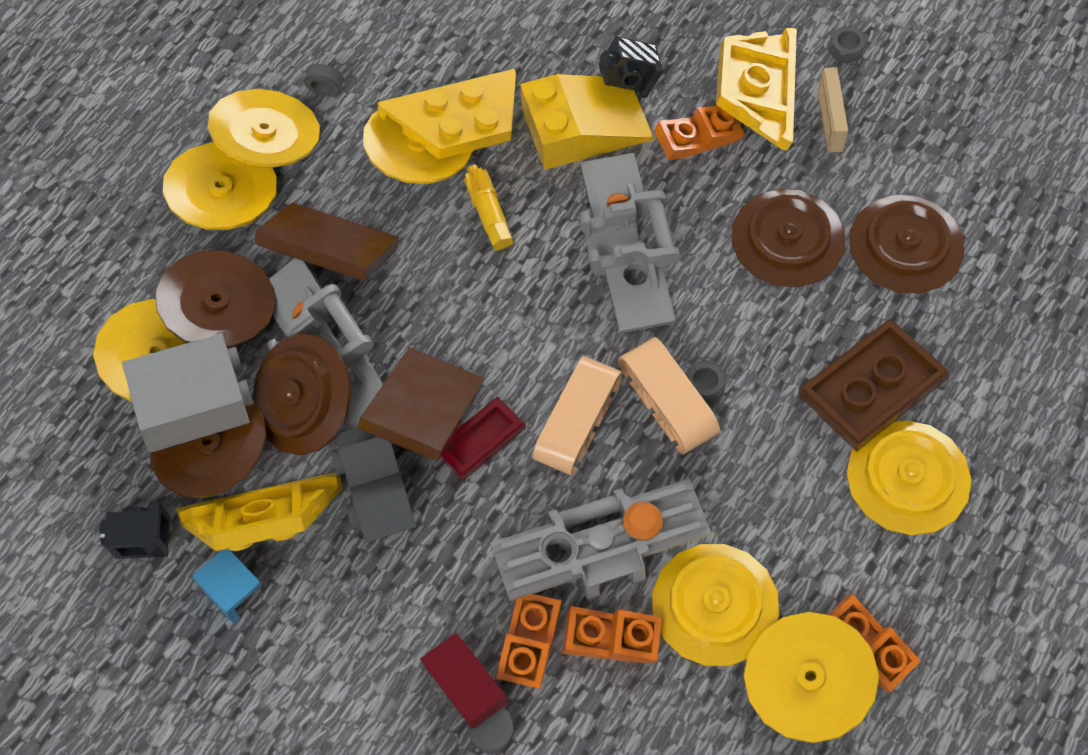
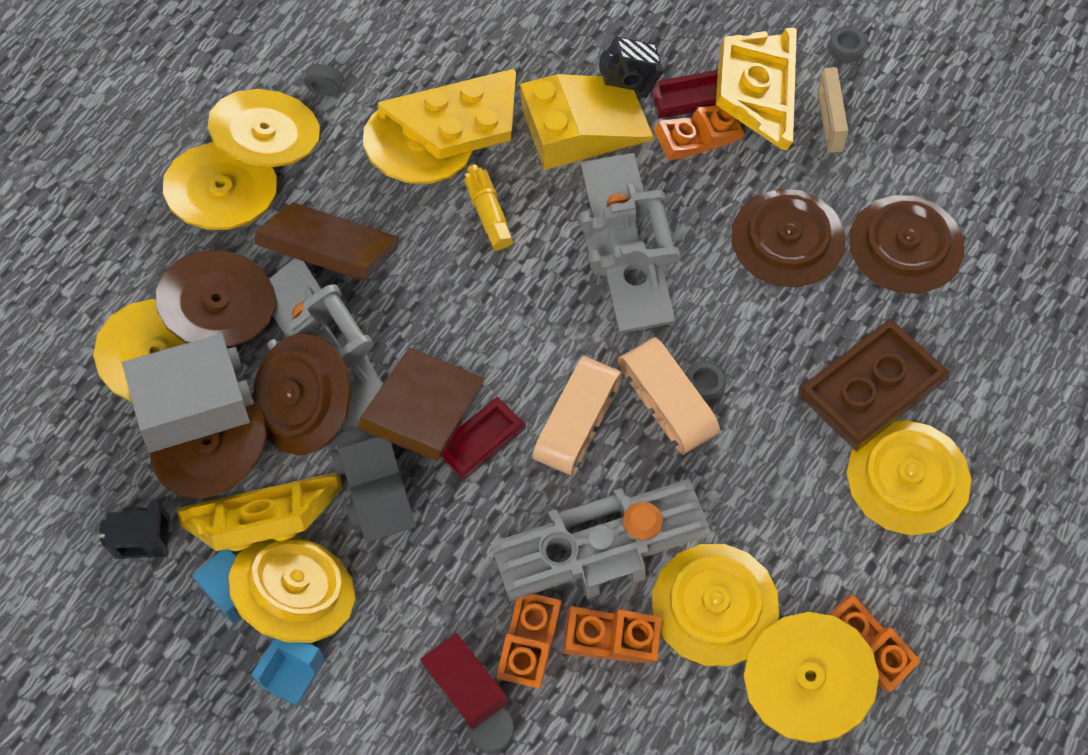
none -> yellow piece [228,536,356,643]
none -> dark azure panel [251,638,325,705]
none -> dark red tile [650,70,718,119]

